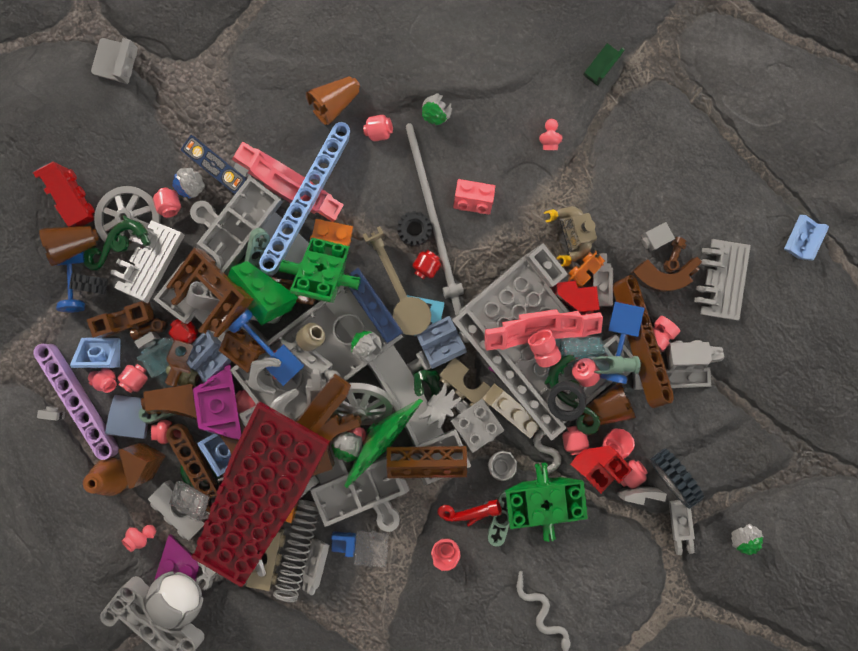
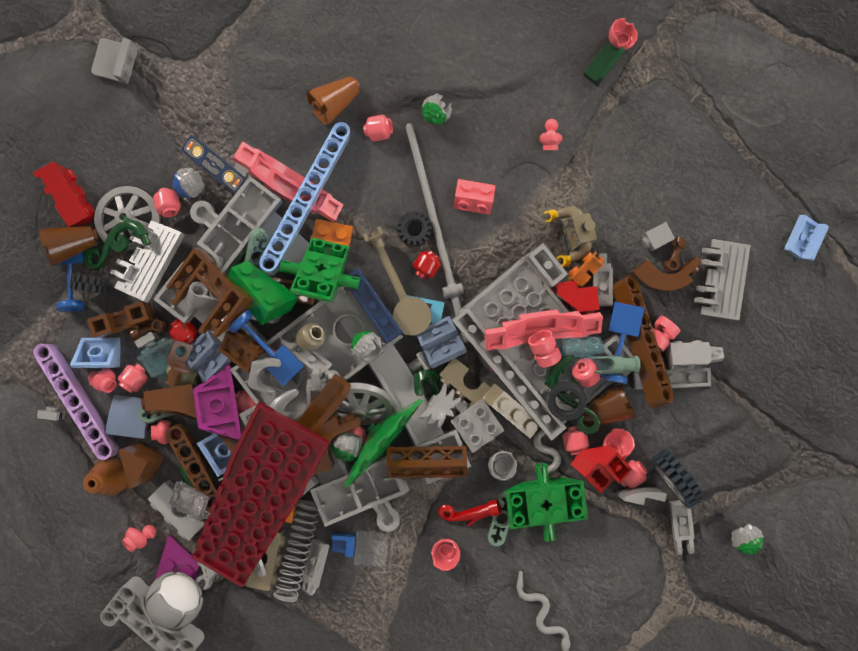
none -> coral hair [608,18,638,50]

